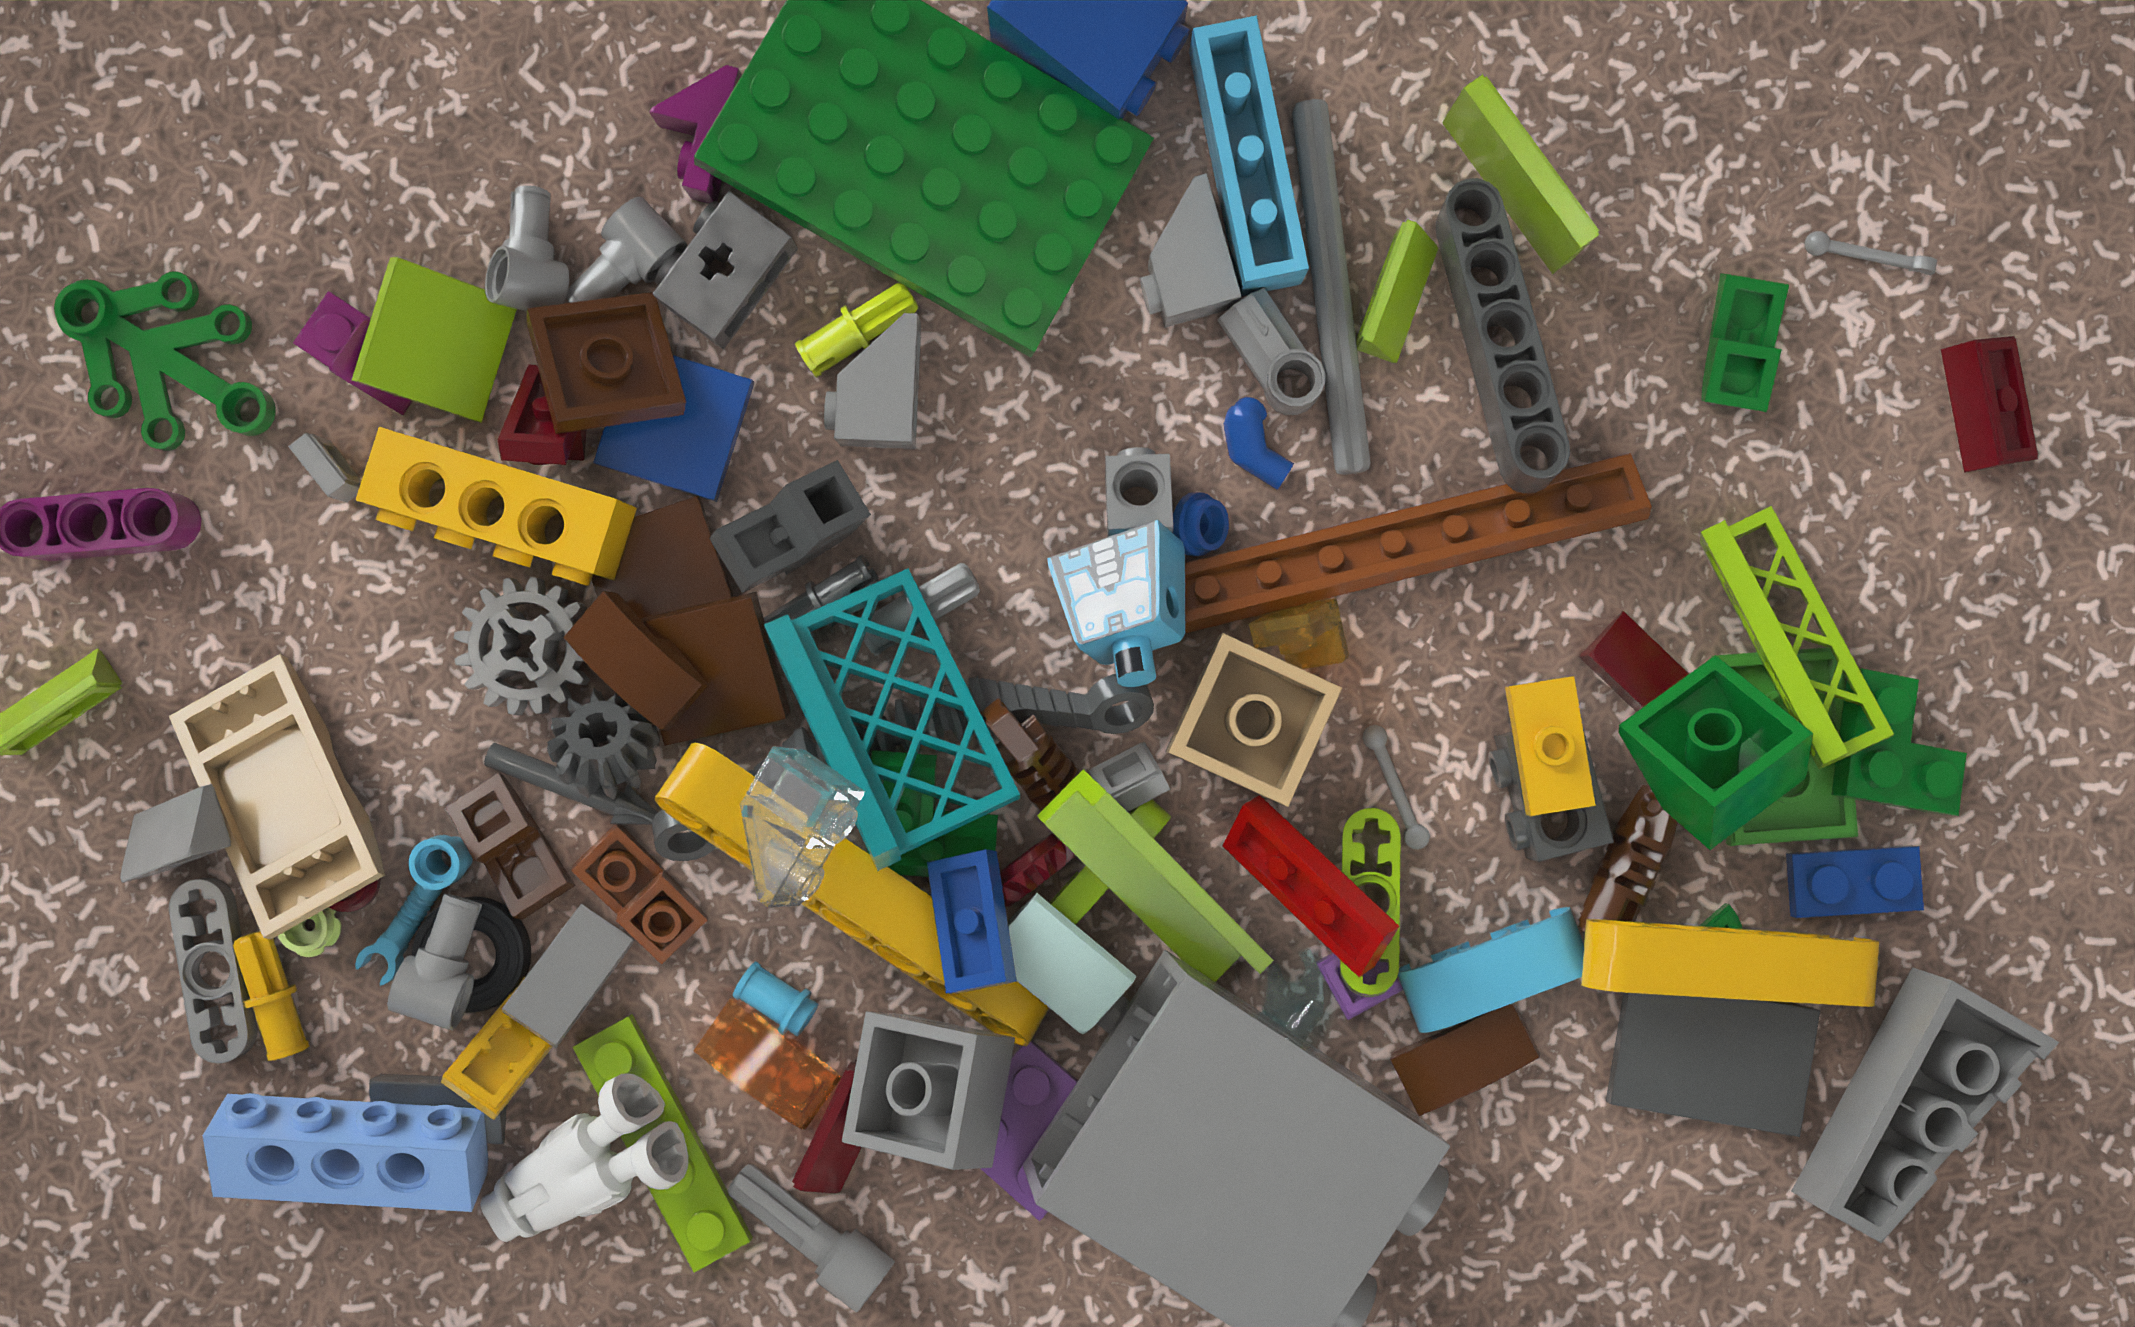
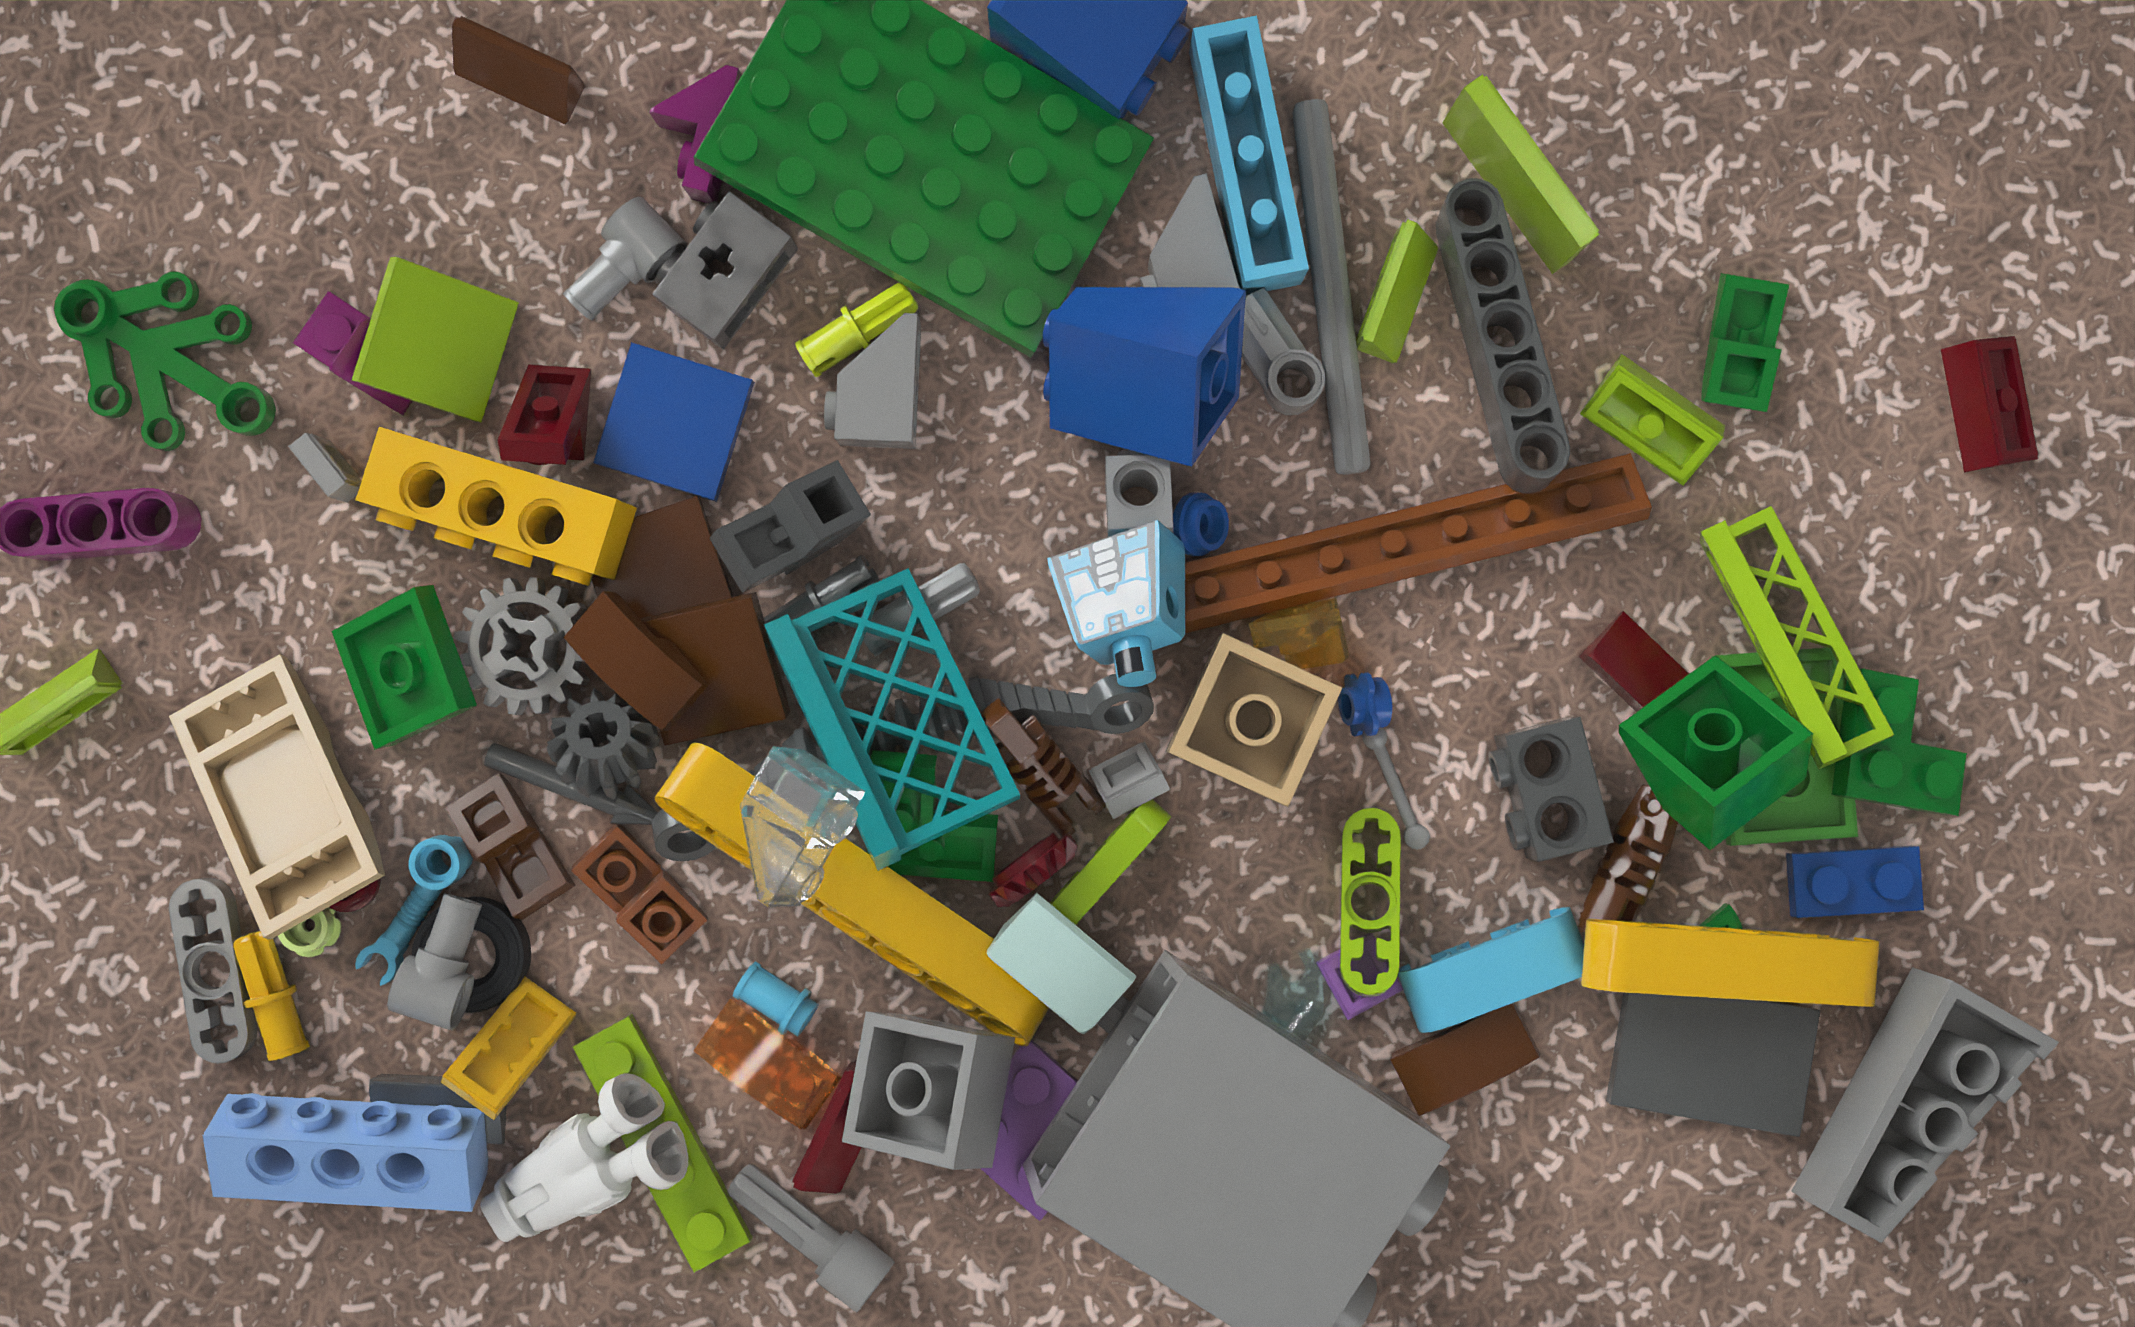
light grey slope [120,784,231,883] -> none
light grey pin [485,185,569,312] -> none
light grey tile [502,904,634,1048] -> none
reddish brown tile [526,292,686,434] -> none
blue plate [927,849,1017,993] -> none
lime fence [1037,769,1274,982] -> none
red plate [1222,795,1400,977] -> none
blue arm [1223,397,1294,490] -> none
yellow plate [1505,676,1596,816] -> none
light grey hinge [1804,231,1937,275] -> none
none -> green plate [331,585,477,750]
none -> reddish brown slope [452,16,585,125]
none -> blue slope [1043,287,1246,467]
none -> blue plate [1338,672,1392,737]
none -> lime slope [1580,354,1725,486]

